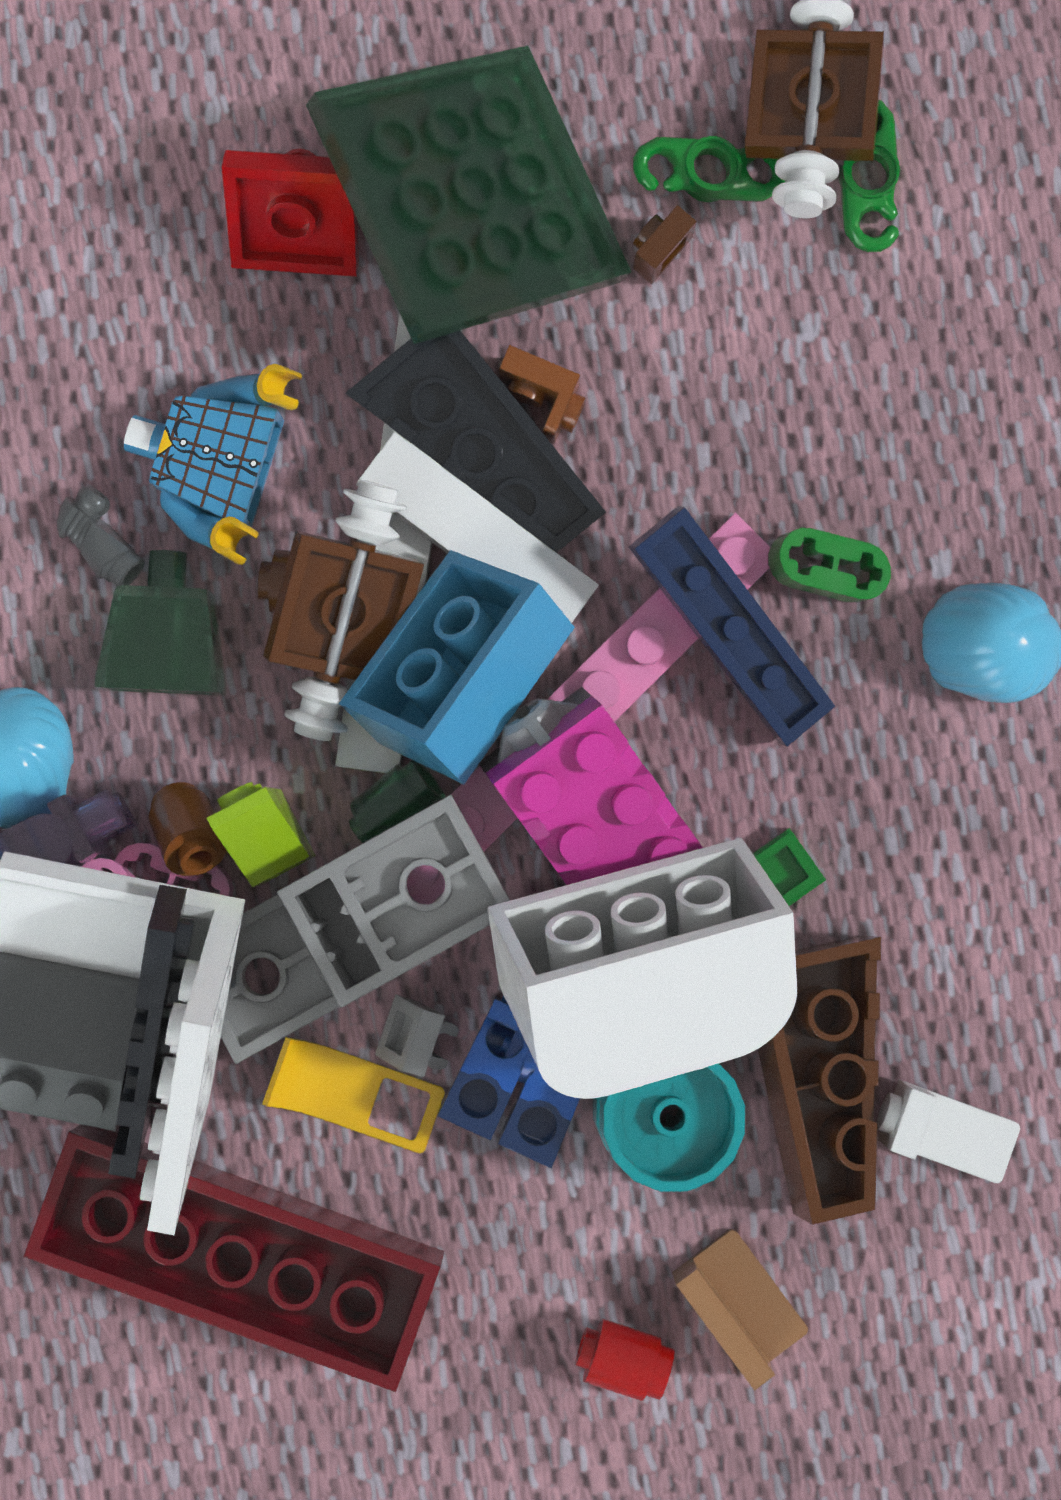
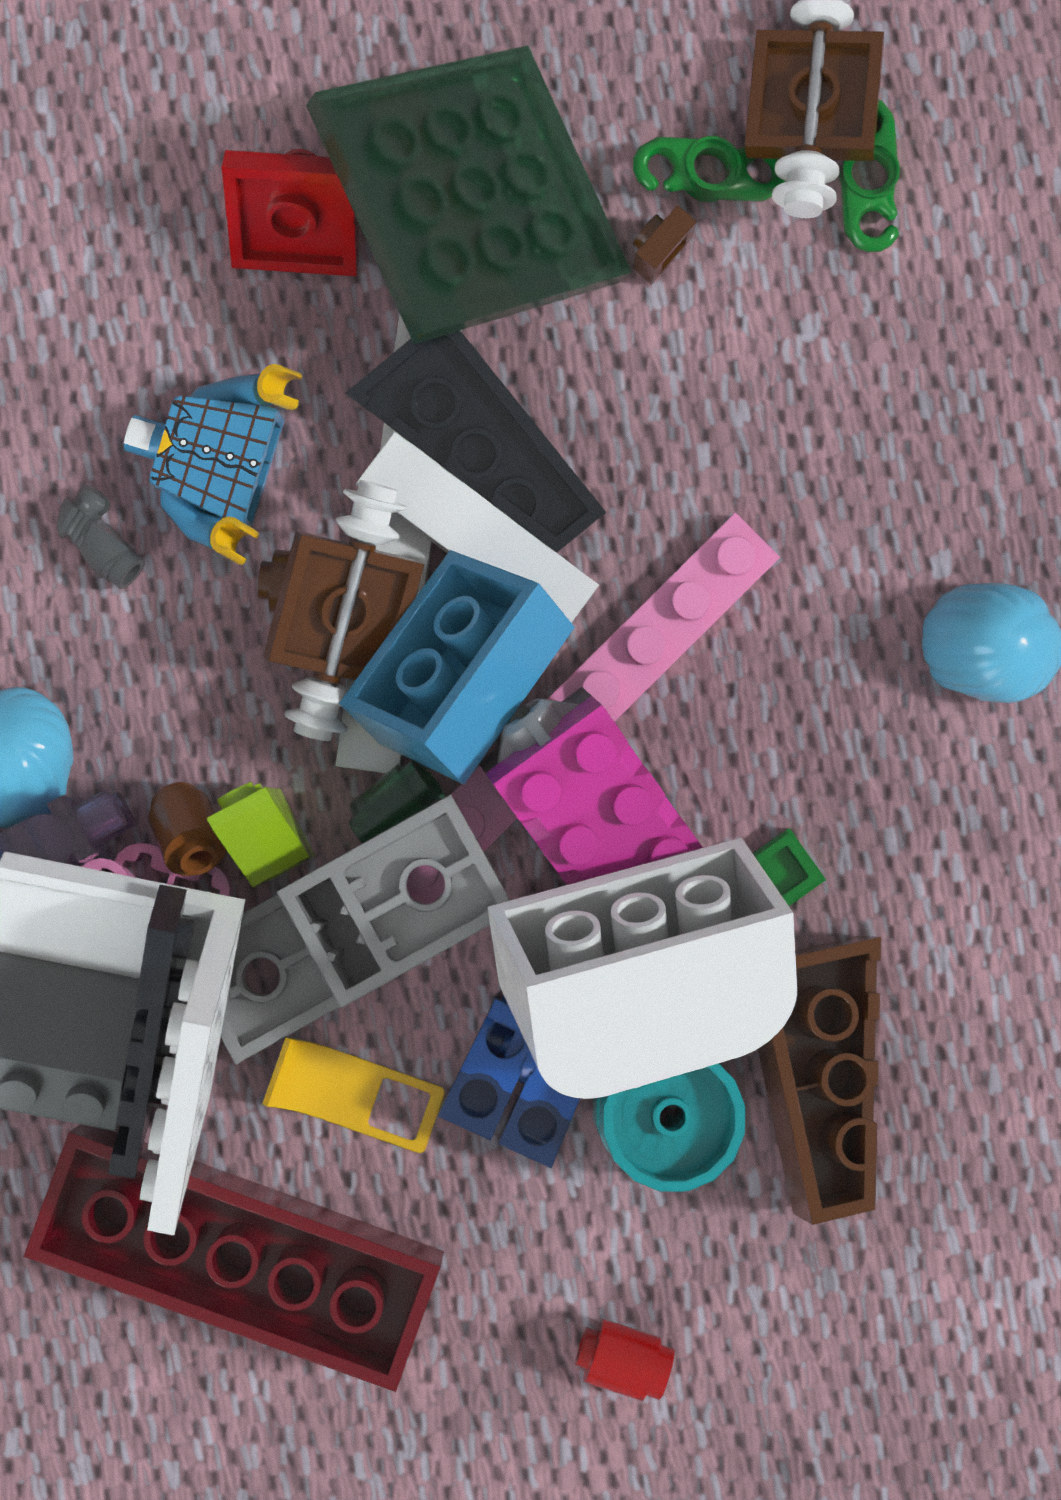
clear green torso [94,550,226,696] -> none
light grey tile [375,994,459,1077] -> none
dark orange bracket [499,345,586,444] -> none
dark blue plate [629,506,835,747] -> none
medium nougat panel [672,1229,808,1391] -> none
green beam [768,528,891,603] -> none
white bracket [877,1079,1020,1183] -> none

